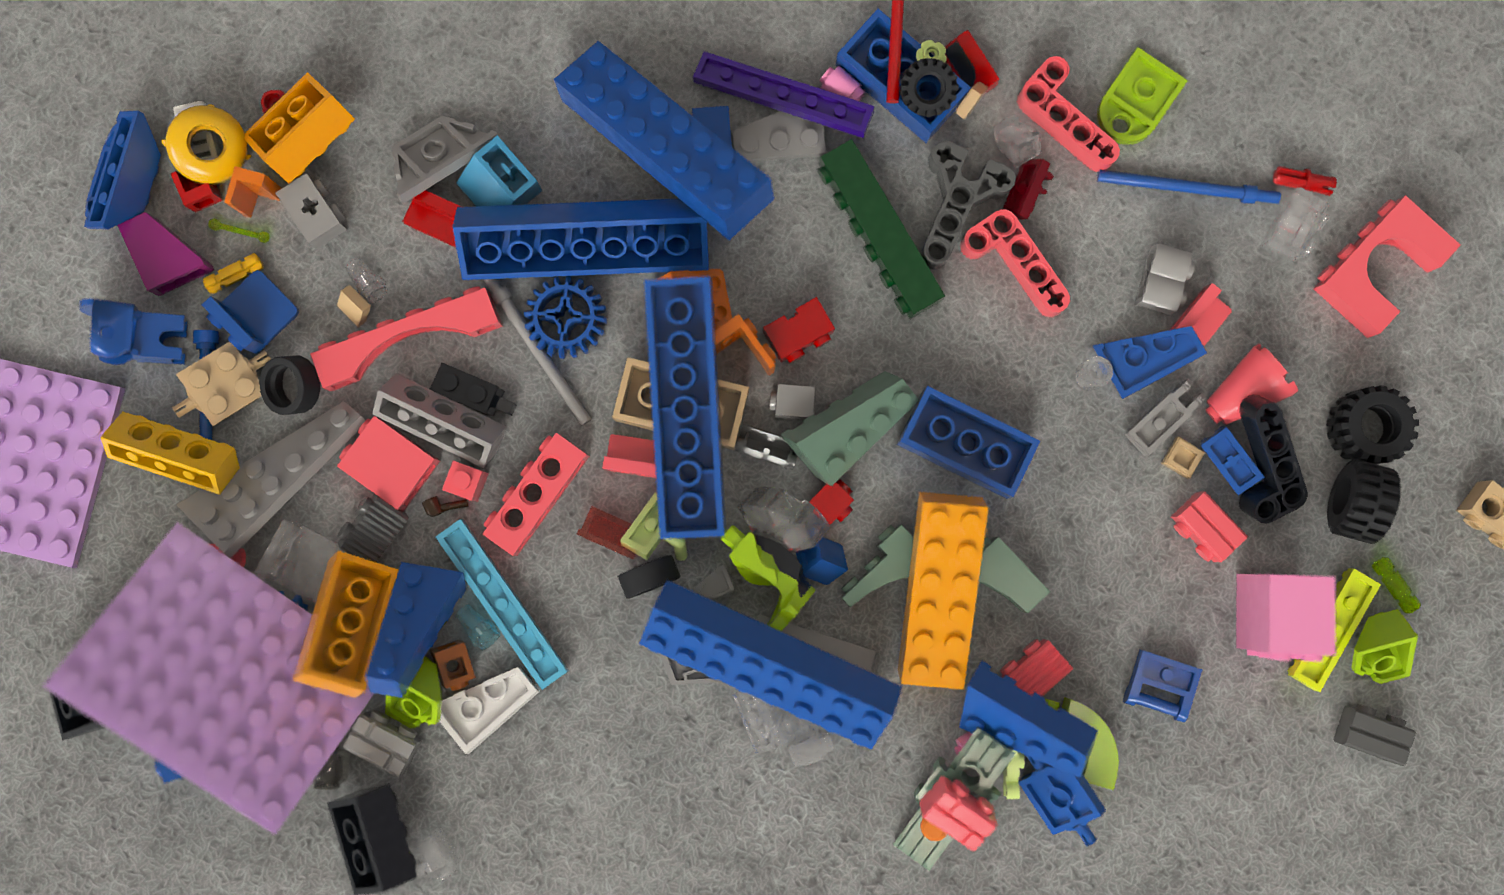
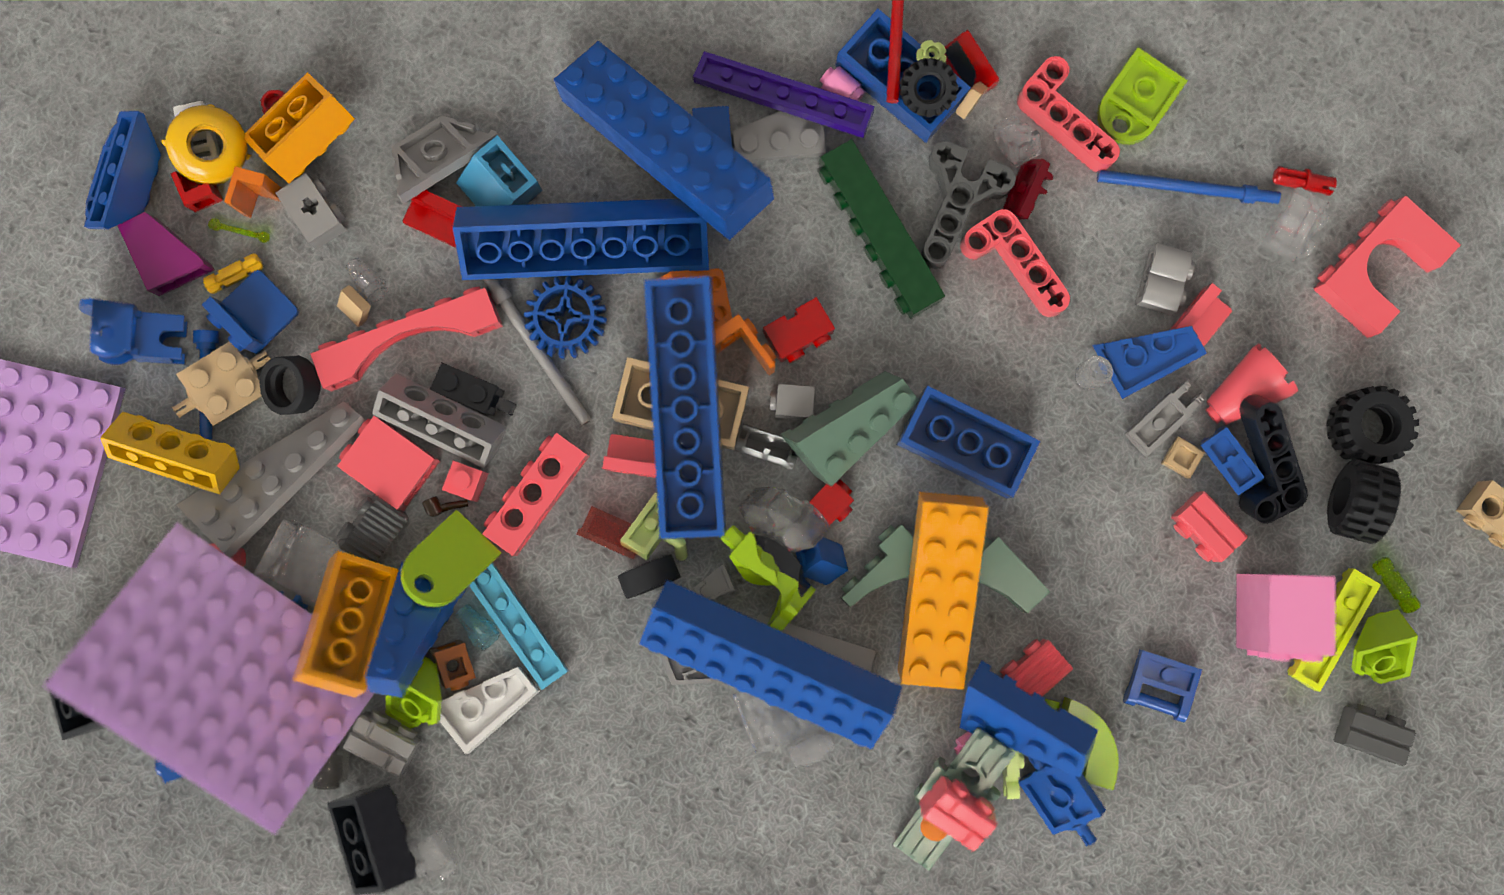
none -> lime tile [401,509,501,607]

